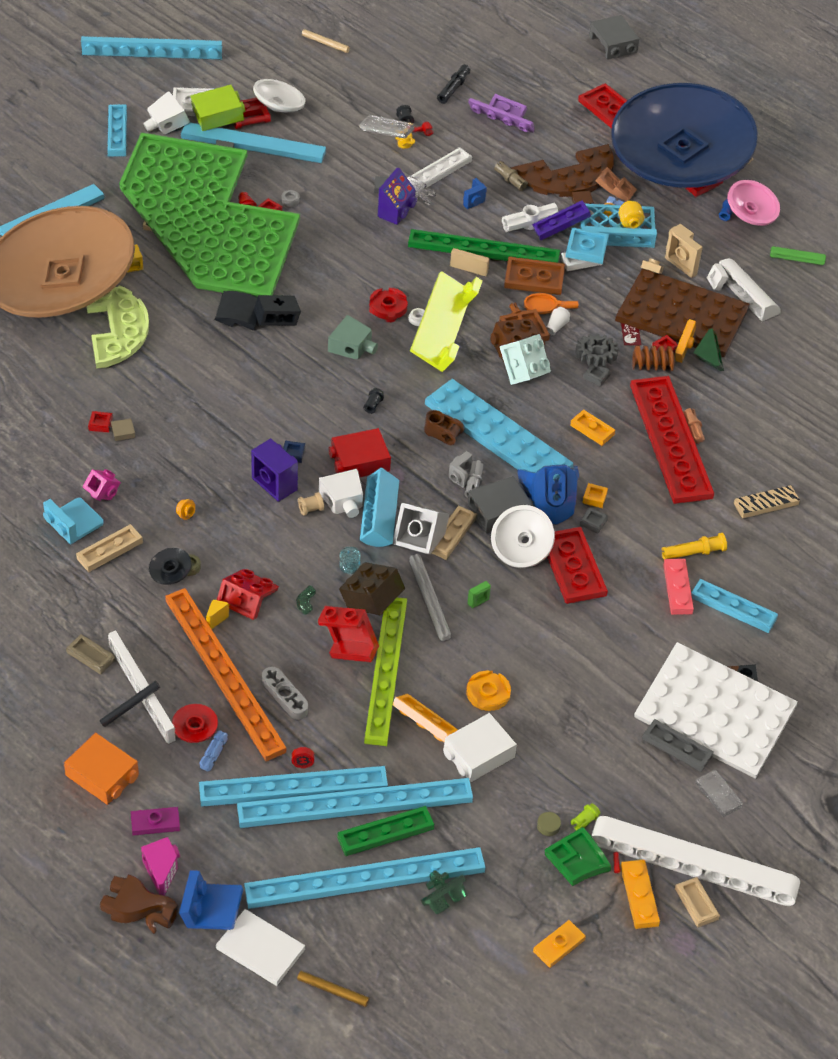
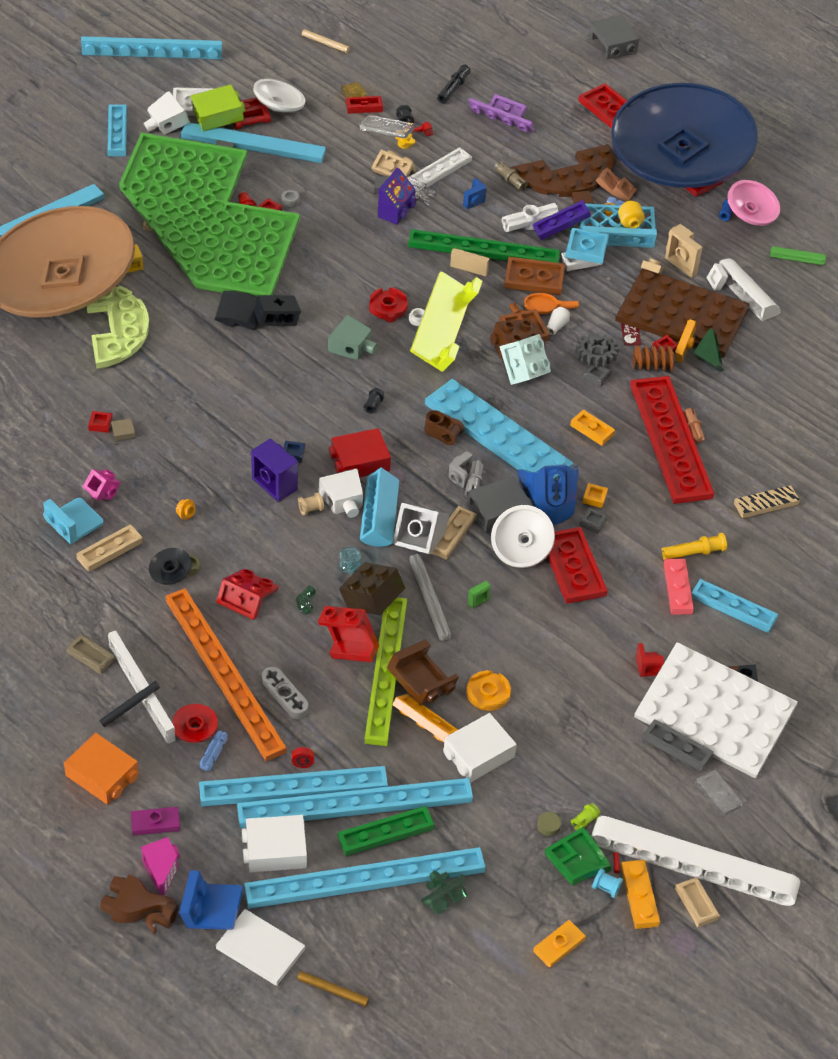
yellow slope [206,599,229,629] -> none
none -> white brick [242,815,307,872]
none -> clear yellow tile [342,81,366,97]
none -> red tile [346,96,383,114]
none -> tan bracket [371,150,416,178]
none -> reddish brown panel [387,639,459,706]
none -> medium azure bush [592,868,623,898]
none -> red panel [636,643,664,677]

